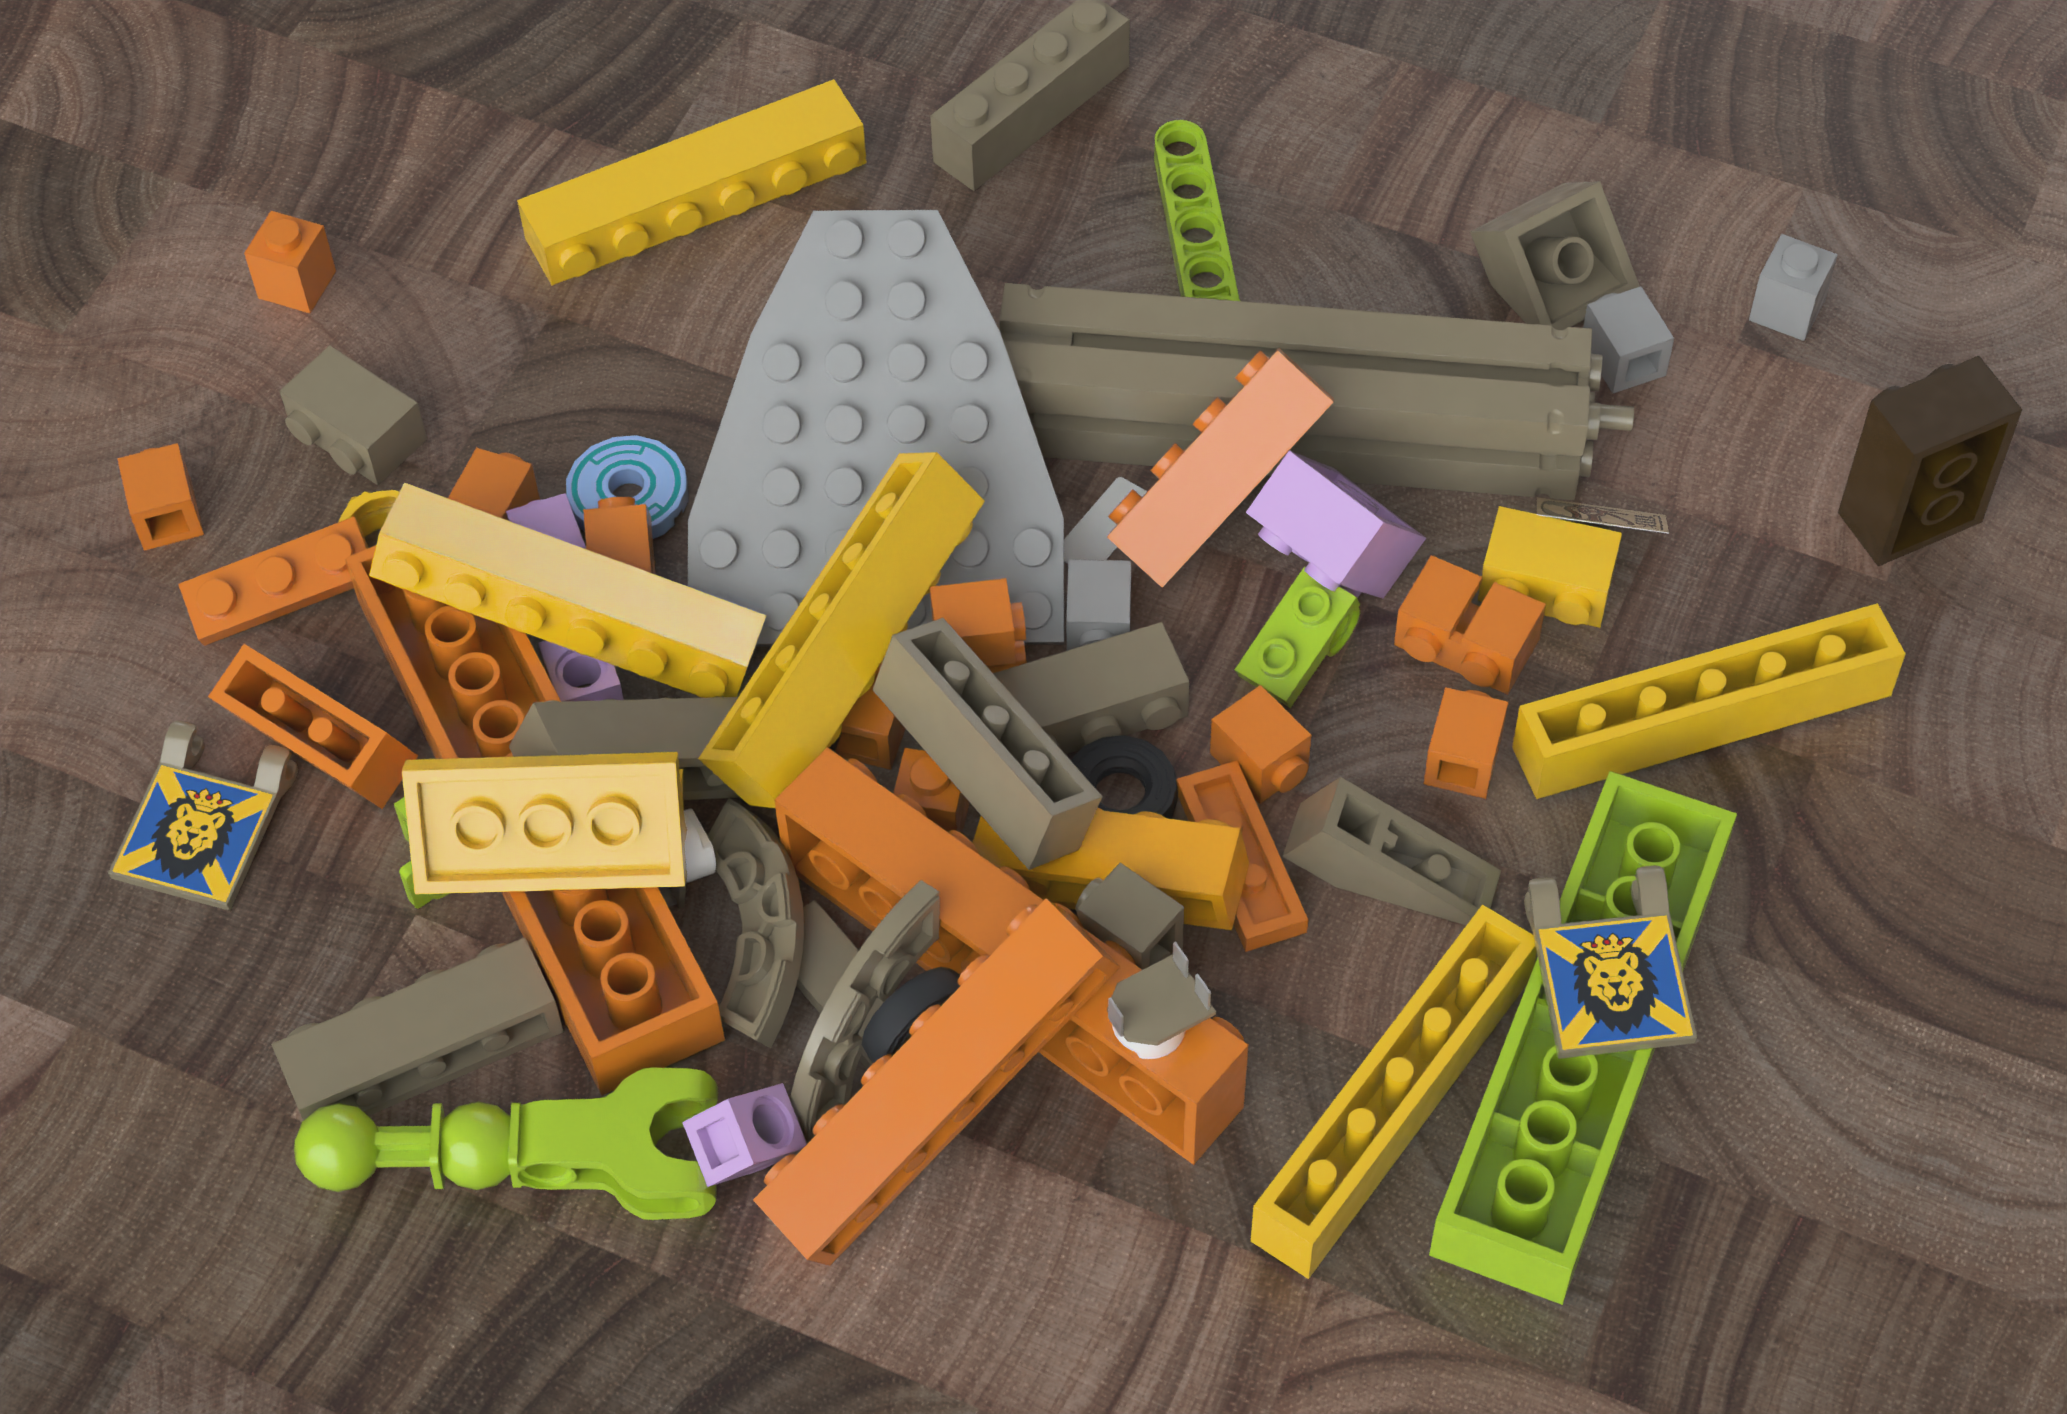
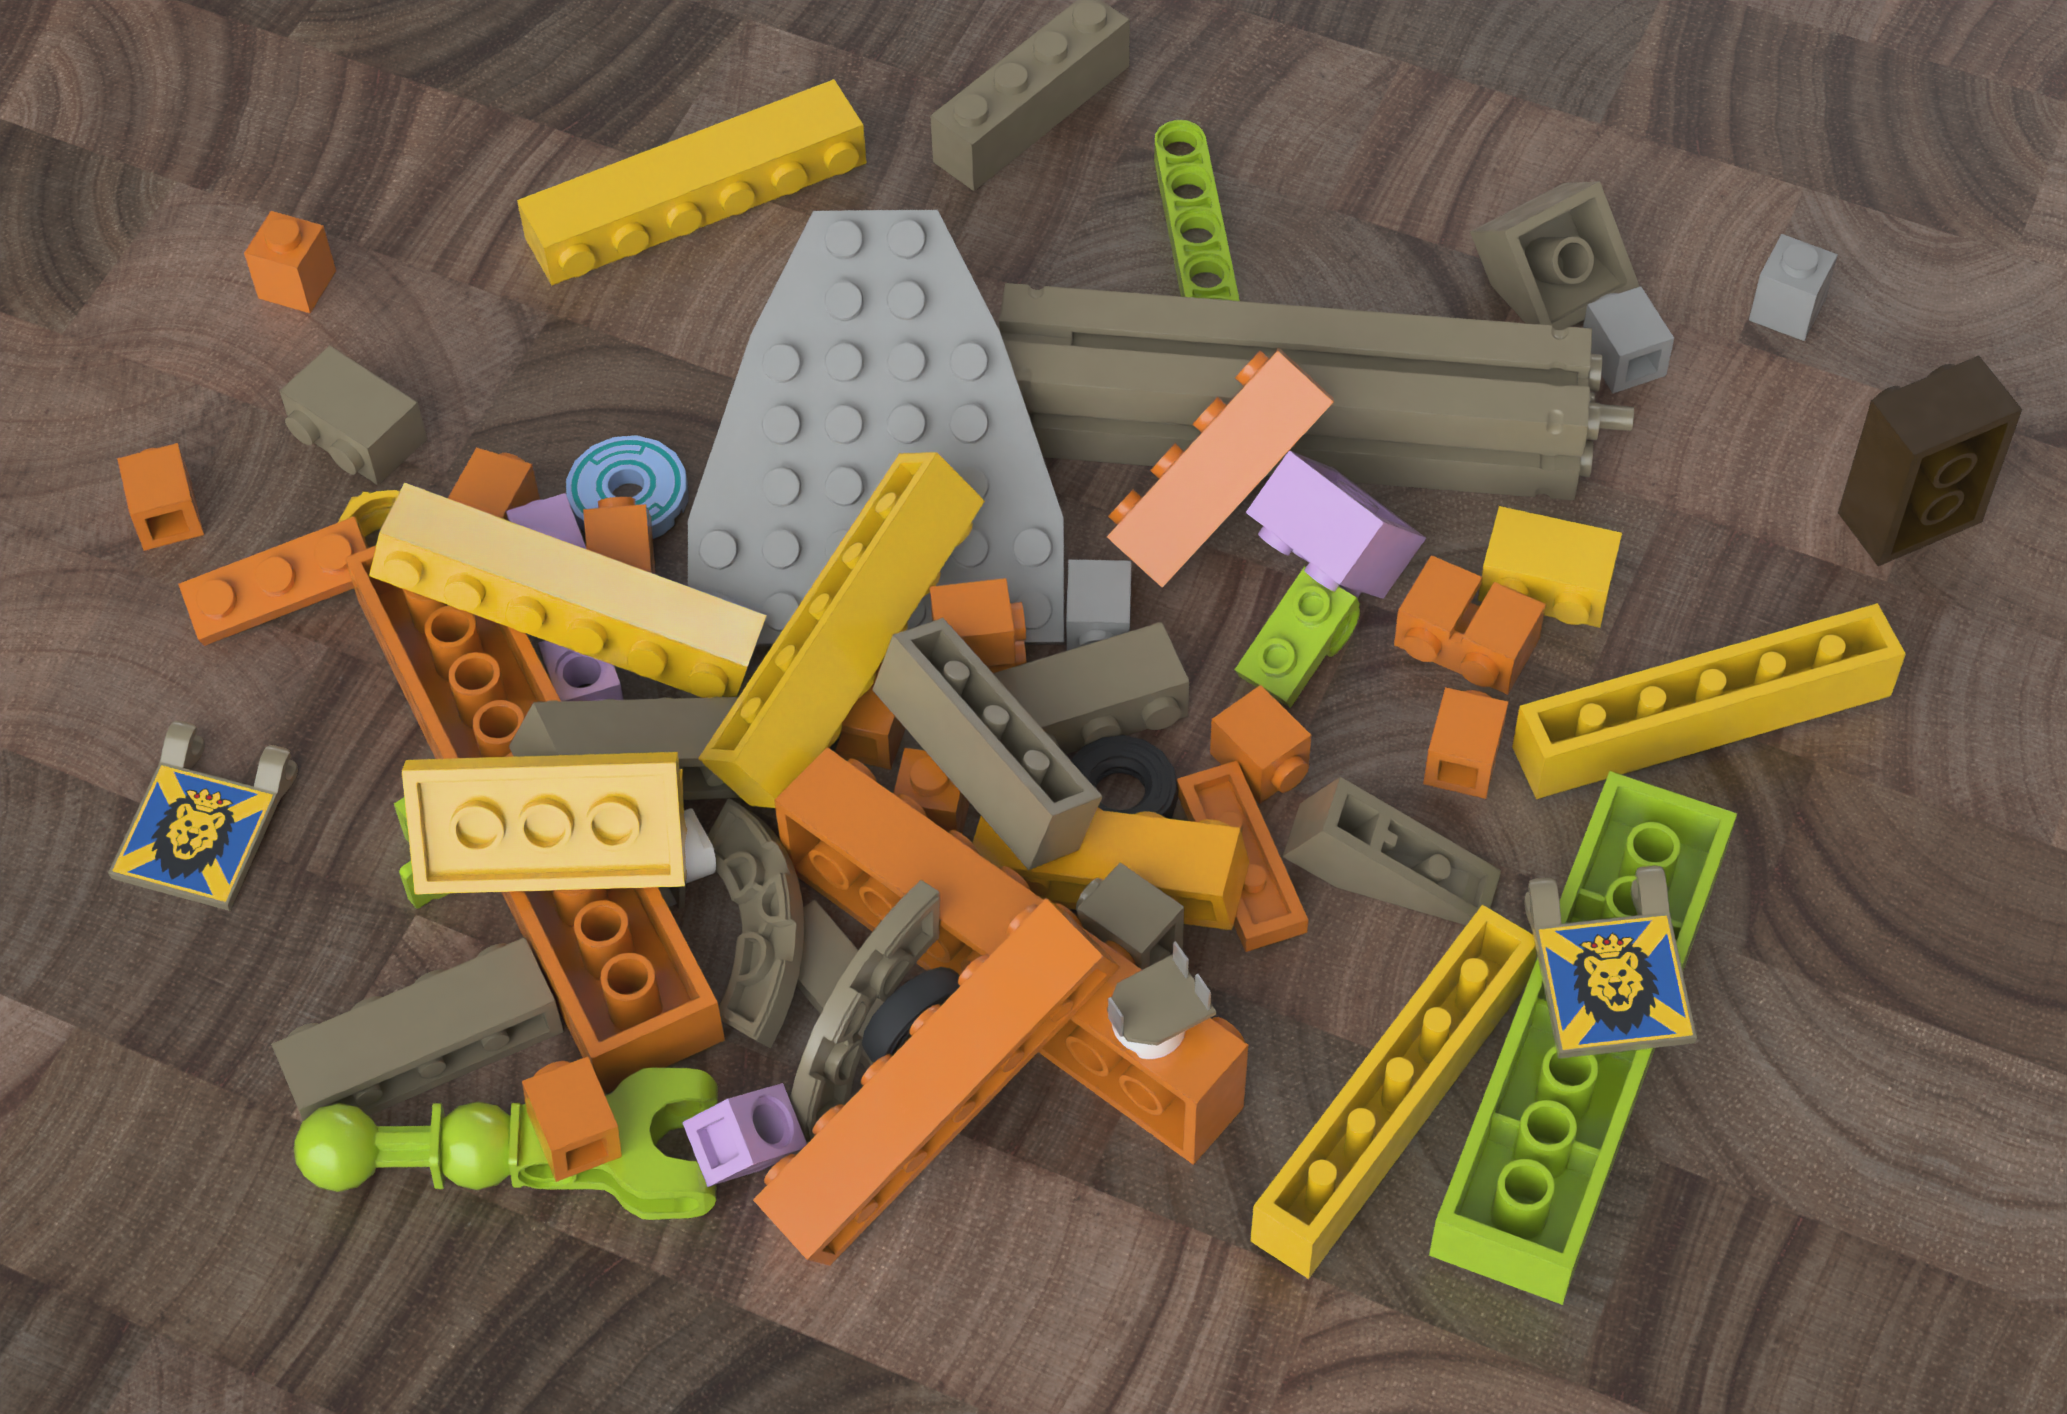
orange brick [208,644,418,809] -> none
white sticker [1064,477,1147,563] -> none
sticker [1537,497,1669,533] -> none
none -> orange brick [522,1056,622,1182]

